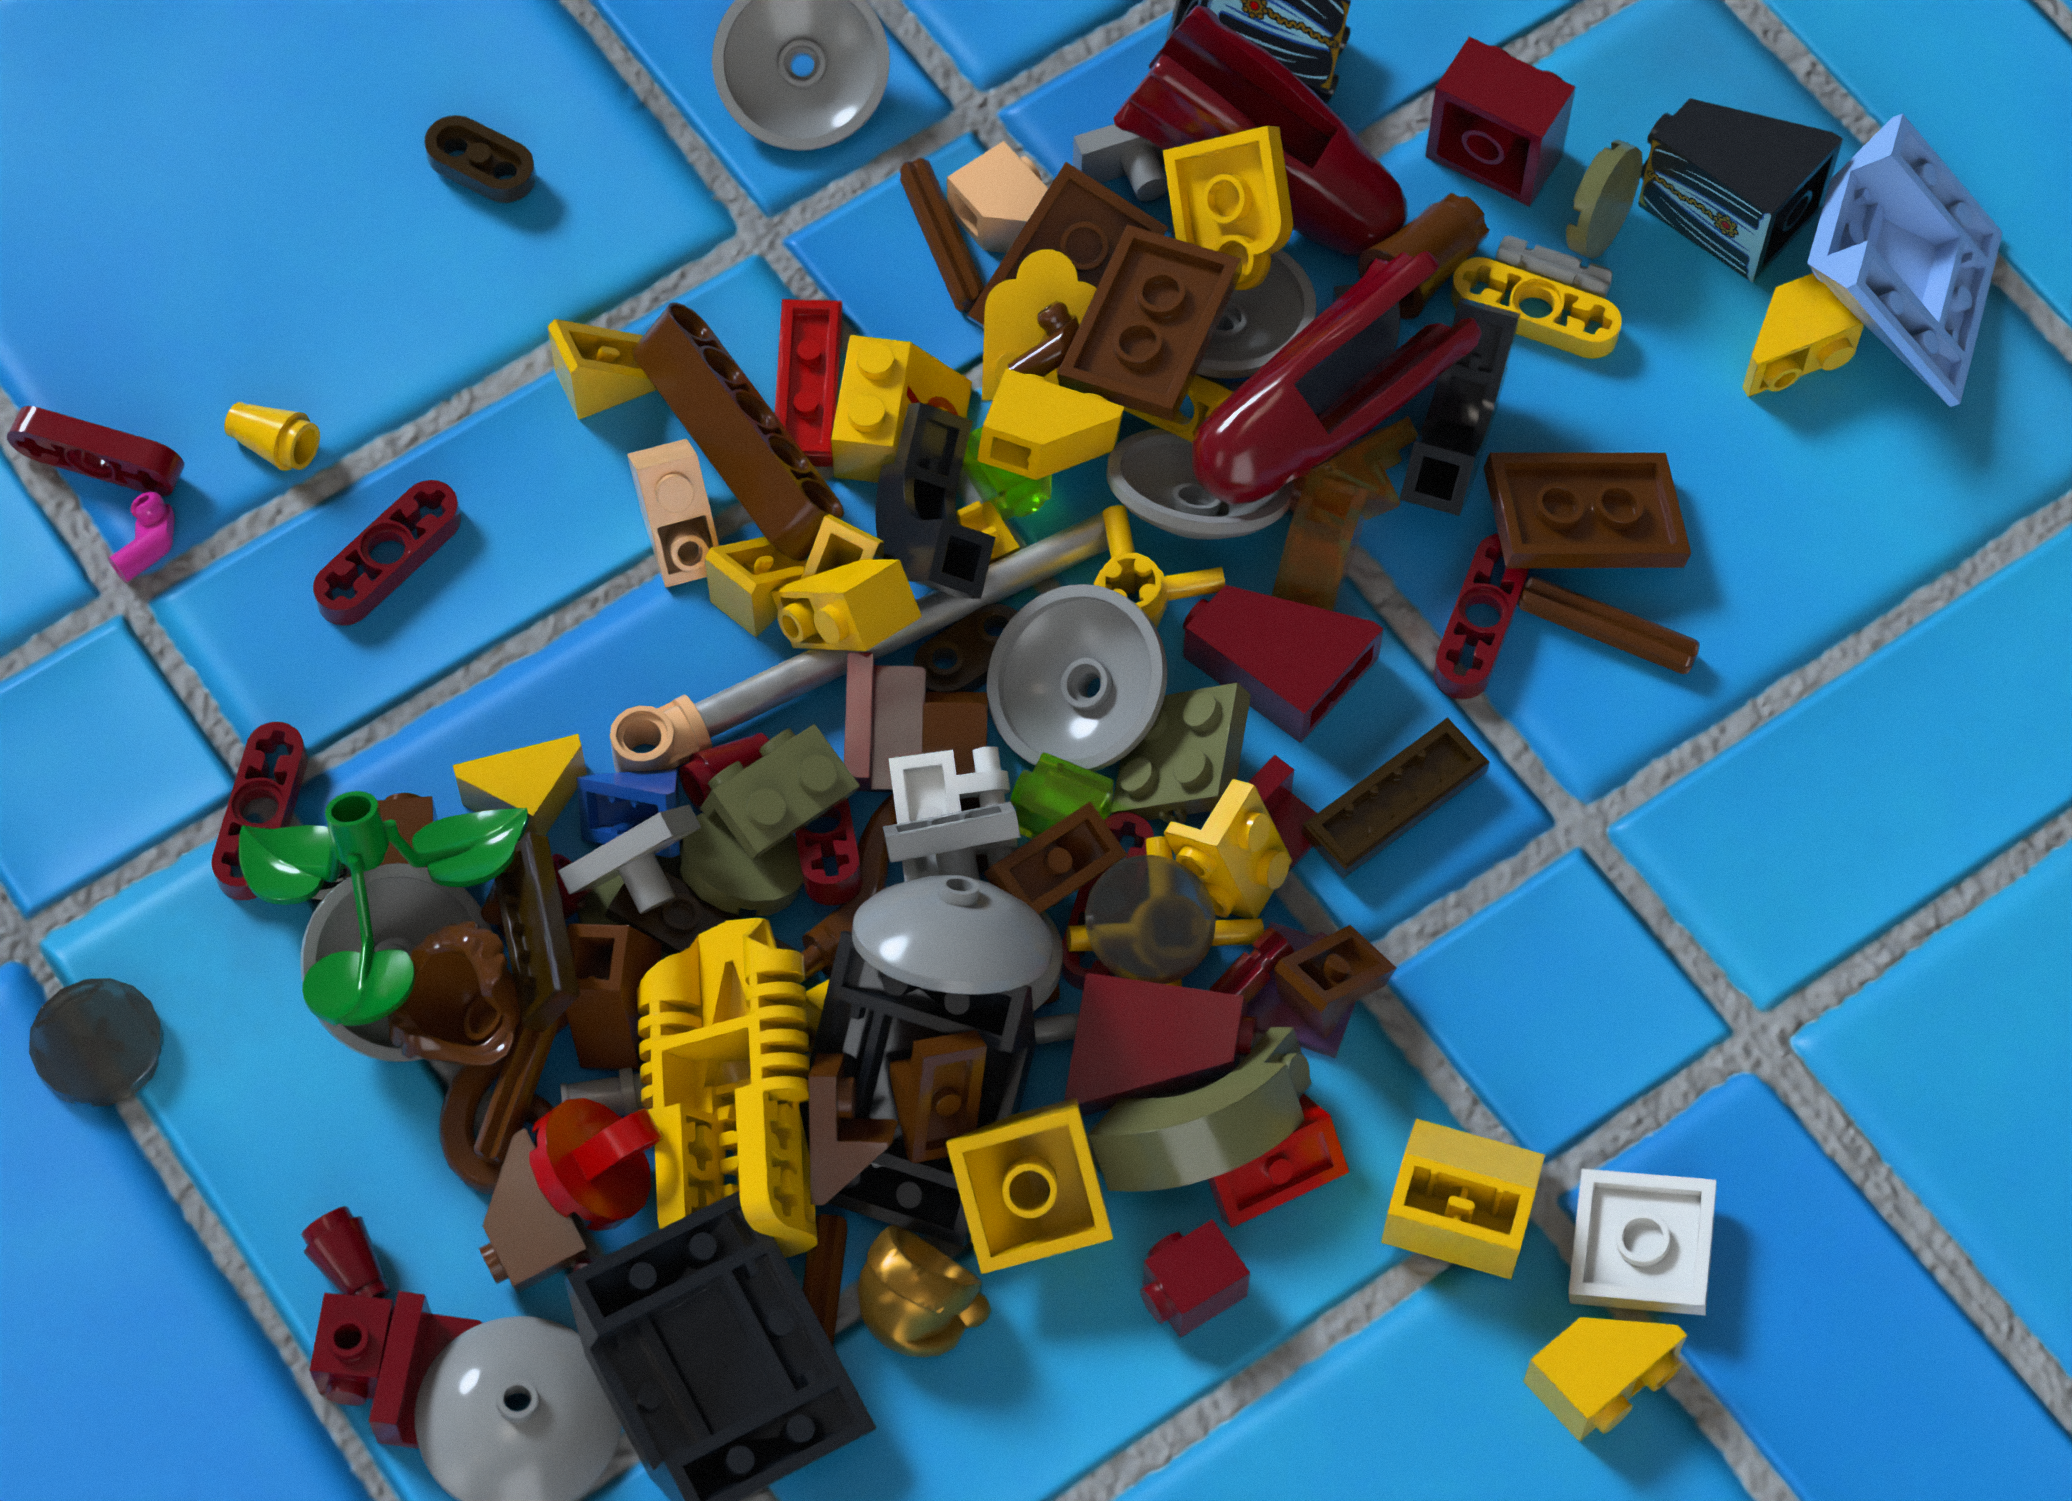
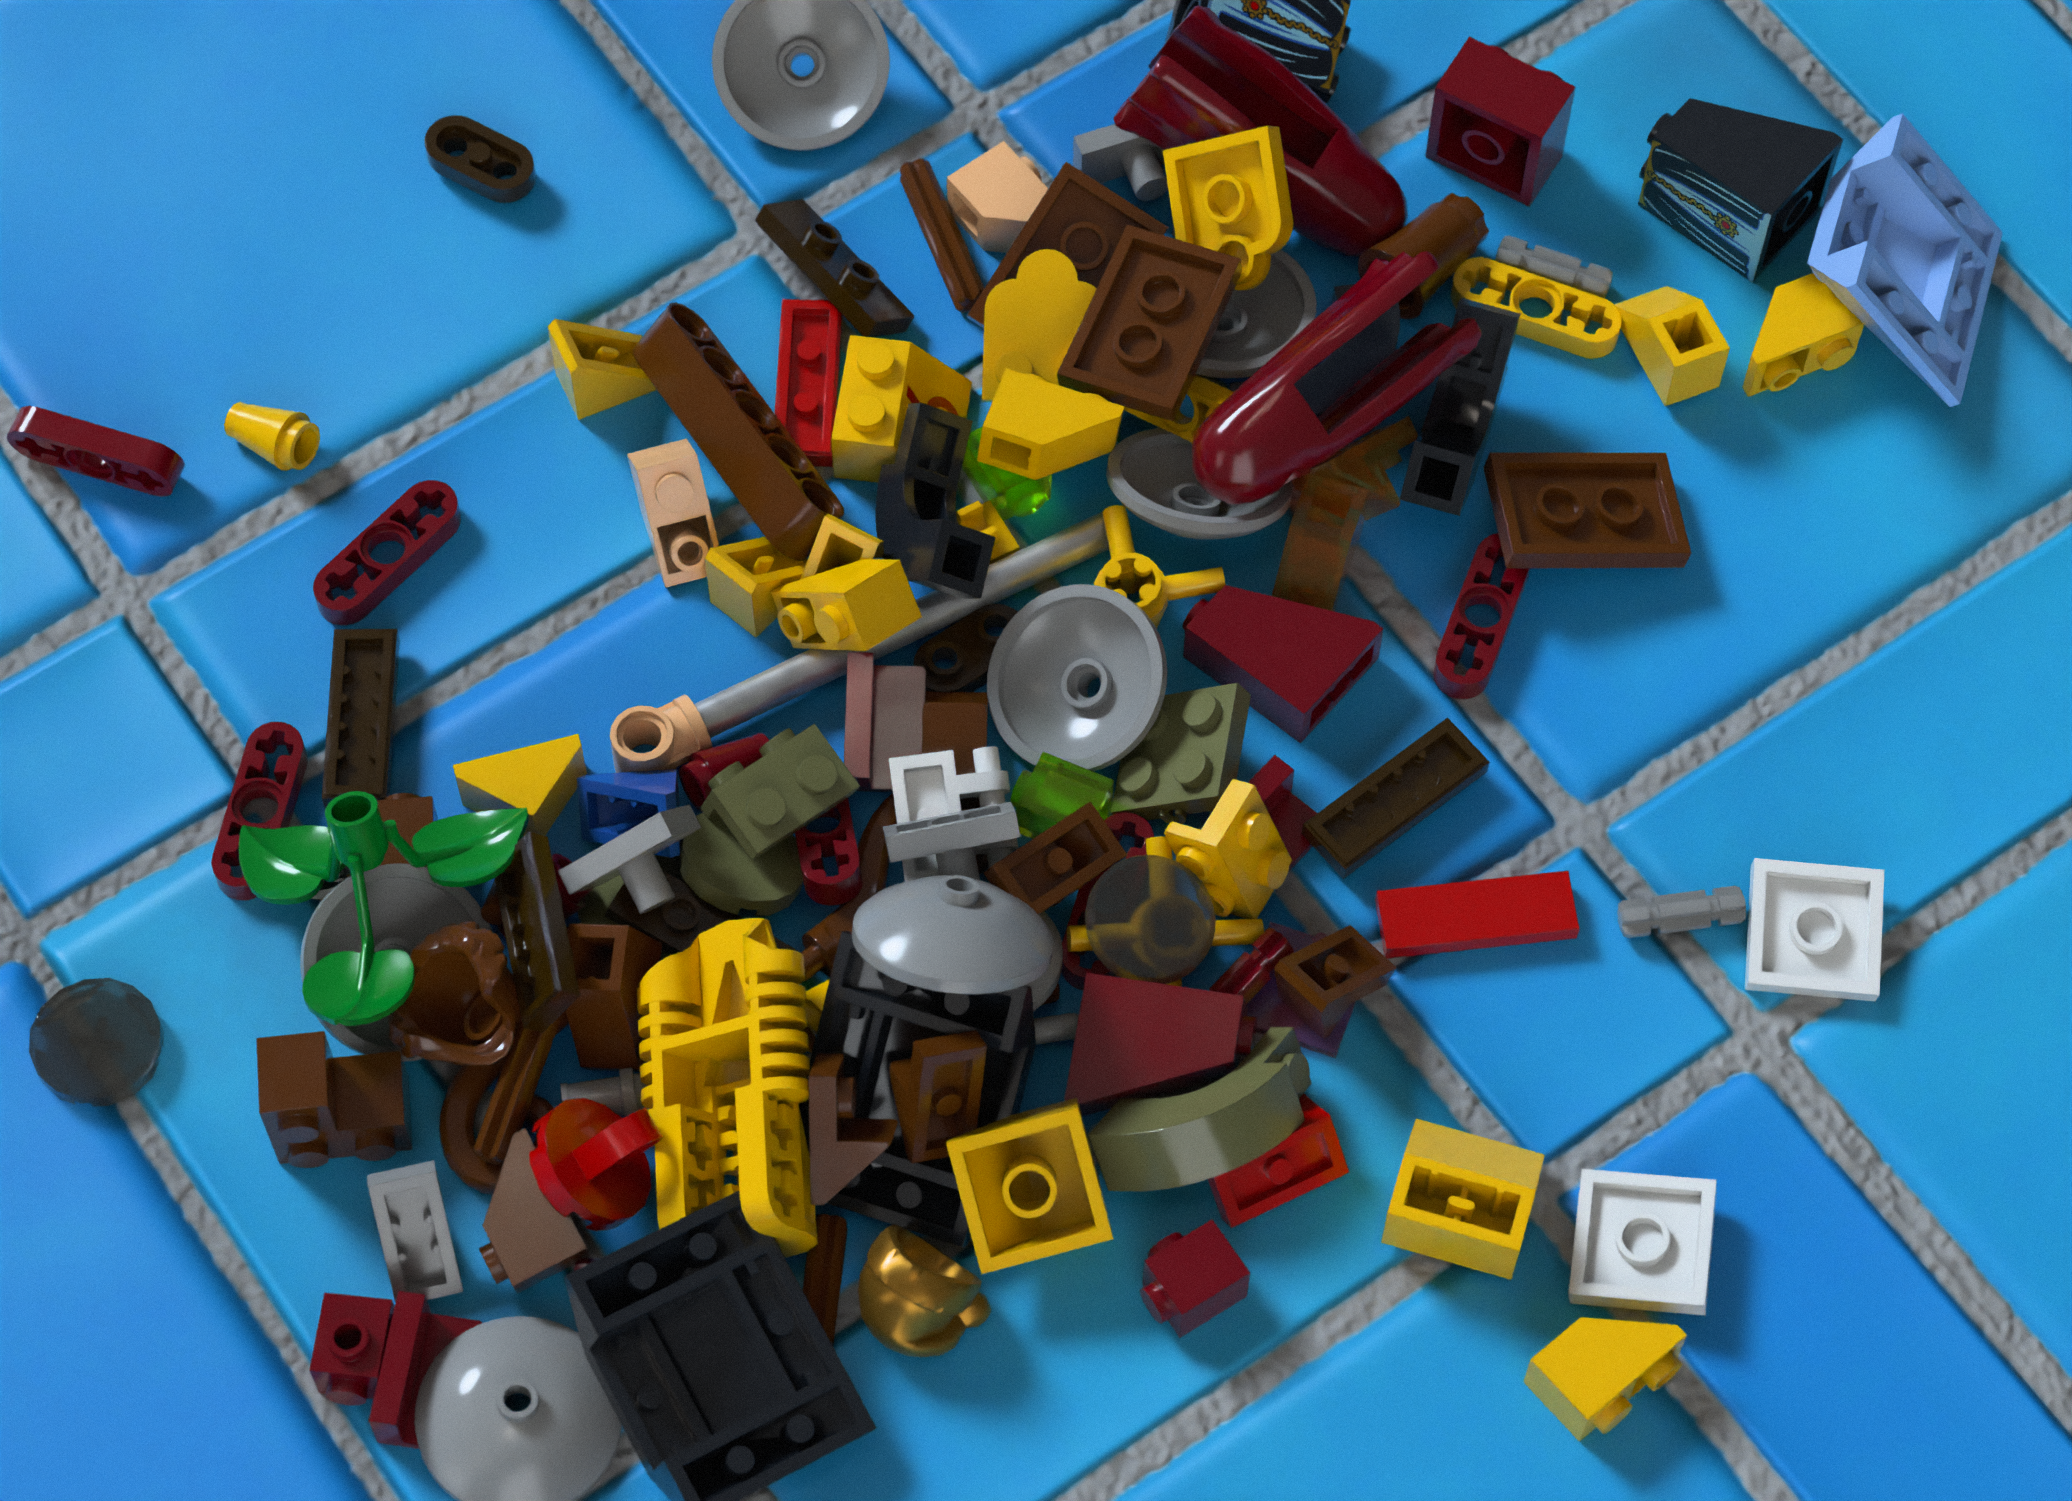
dark pink arm [108,492,175,583] -> none
dark red cone [301,1206,391,1299] -> none
reddish brown arm [1007,301,1079,377] -> none
reddish brown axle [1519,576,1700,674] -> none
olive tile [1566,139,1643,260] -> none
none -> reddish brown brick [256,1031,413,1168]
none -> dark brown plate [322,629,400,809]
none -> light grey tile [367,1160,463,1304]
none -> dark brown plate [755,199,915,337]
none -> red tile [1375,871,1579,959]
none -> yellow slope [1614,286,1730,406]
none -> light grey axle [1617,886,1746,938]
none -> white plate [1745,858,1885,1002]

